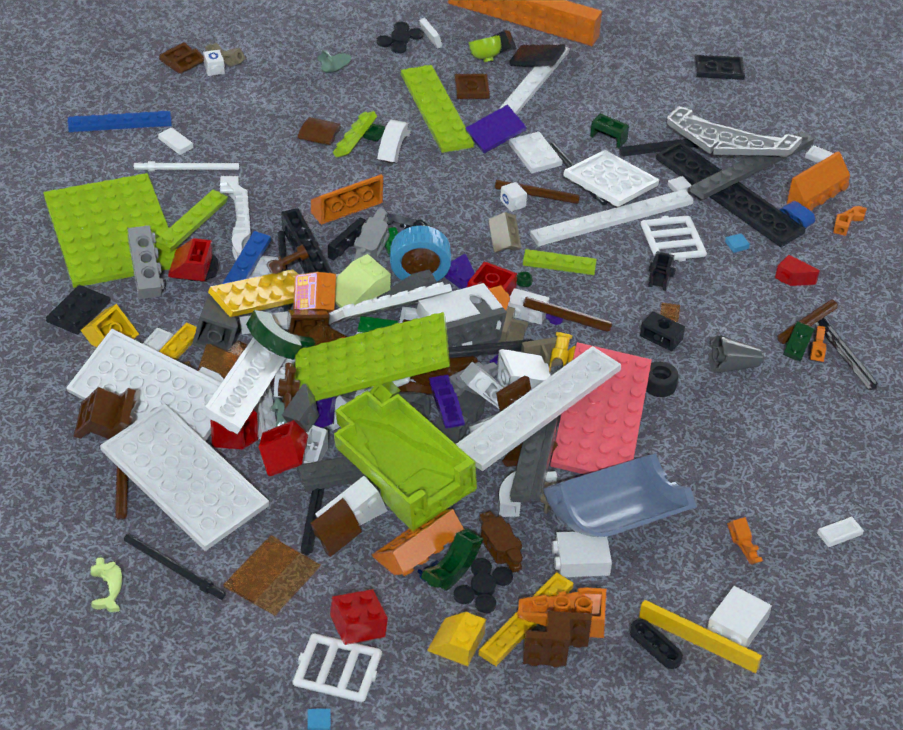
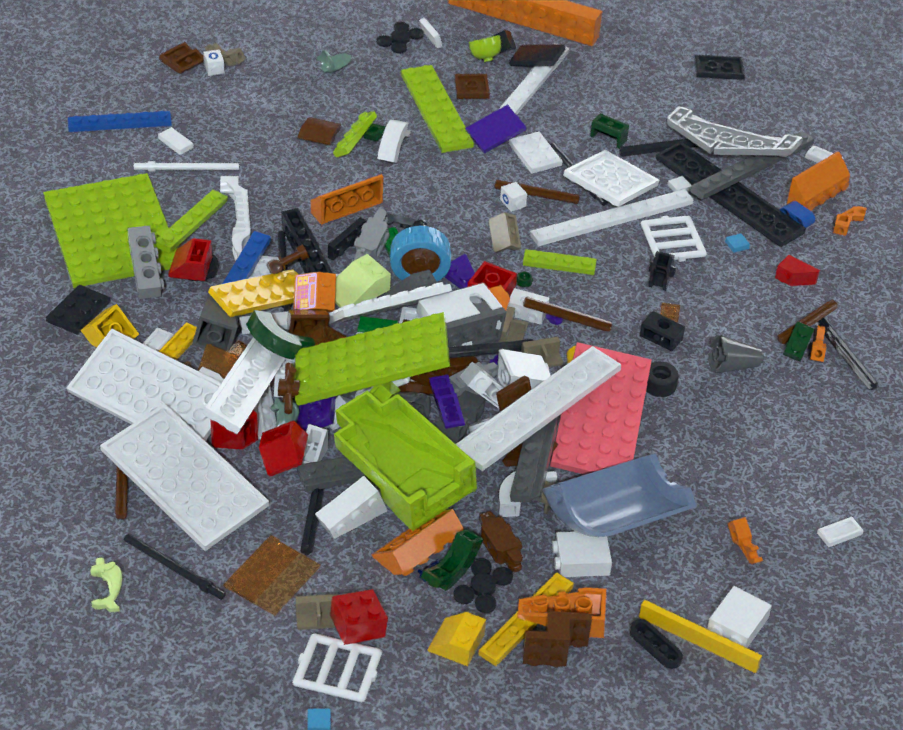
reddish brown bracket [74,387,136,439] -> none
dark grey slope [282,384,319,432] -> none
reddish brown slope [310,498,362,557] -> none
yellow piece [549,332,573,373] -> none
none -> dark tan panel [296,594,339,630]

